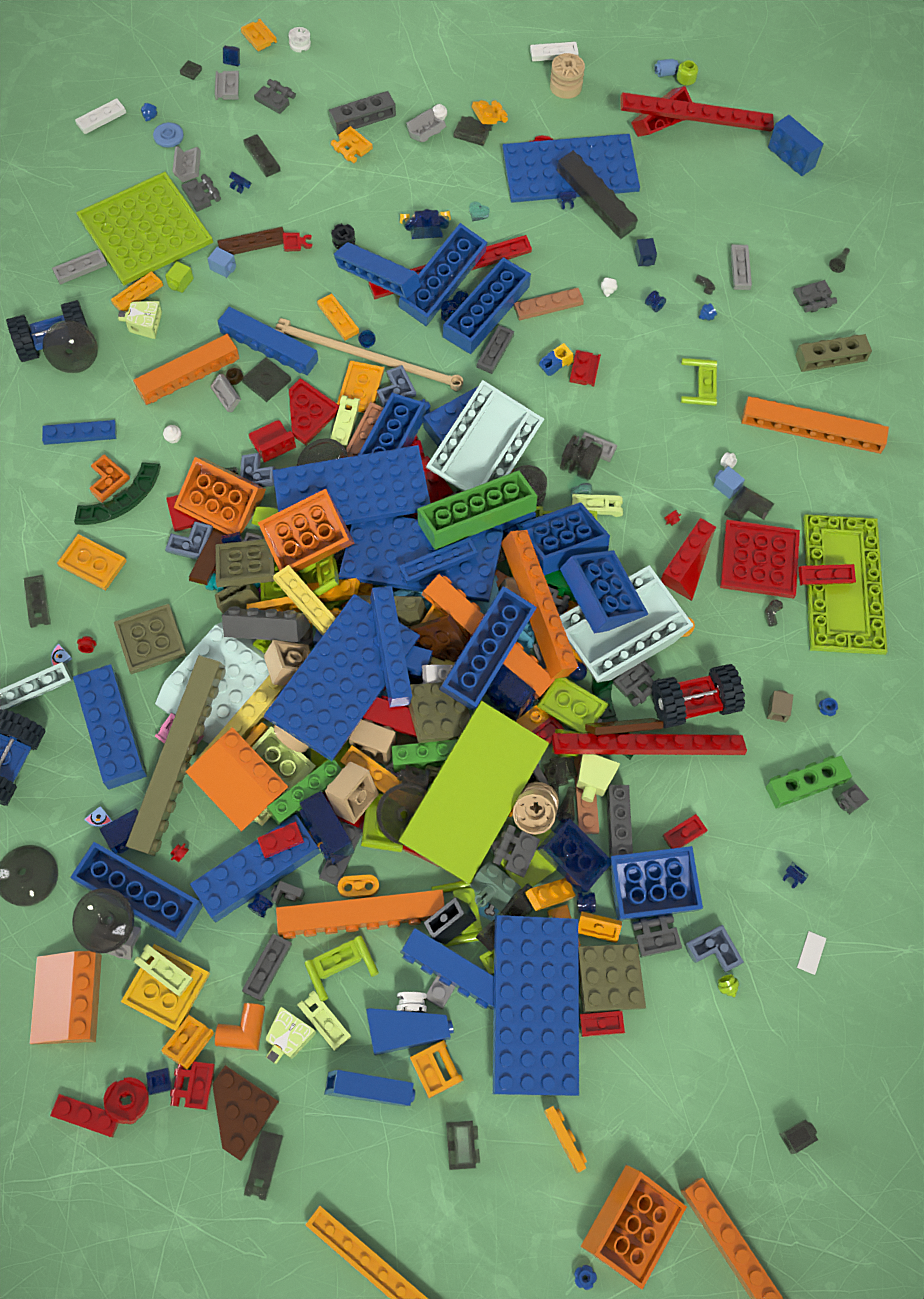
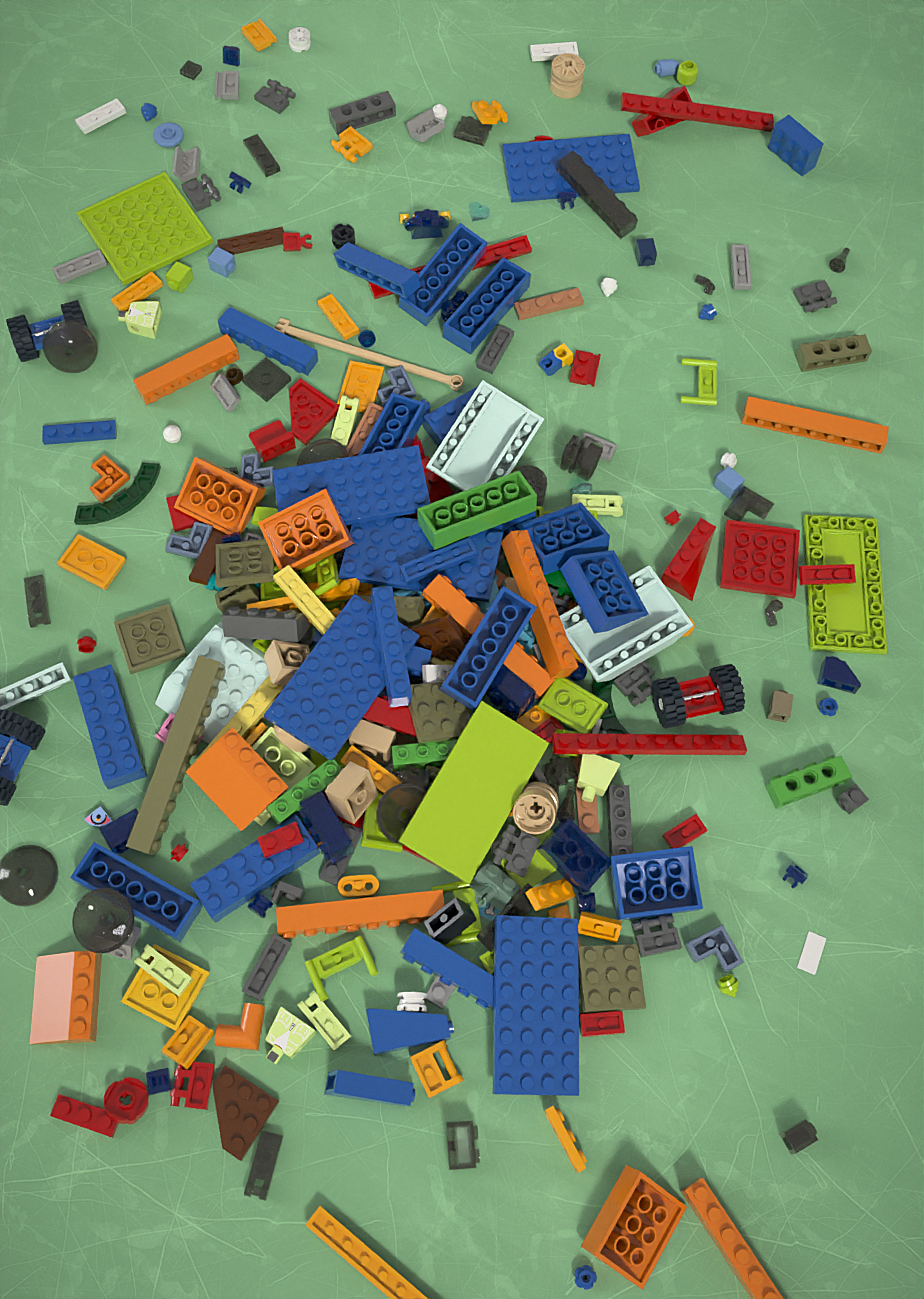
light blue tile [51,644,72,666] -> none
reddish brown tile [585,718,663,735] -> none
clear blue wheel [645,290,666,312] -> none
none -> clear blue slope [817,656,861,694]

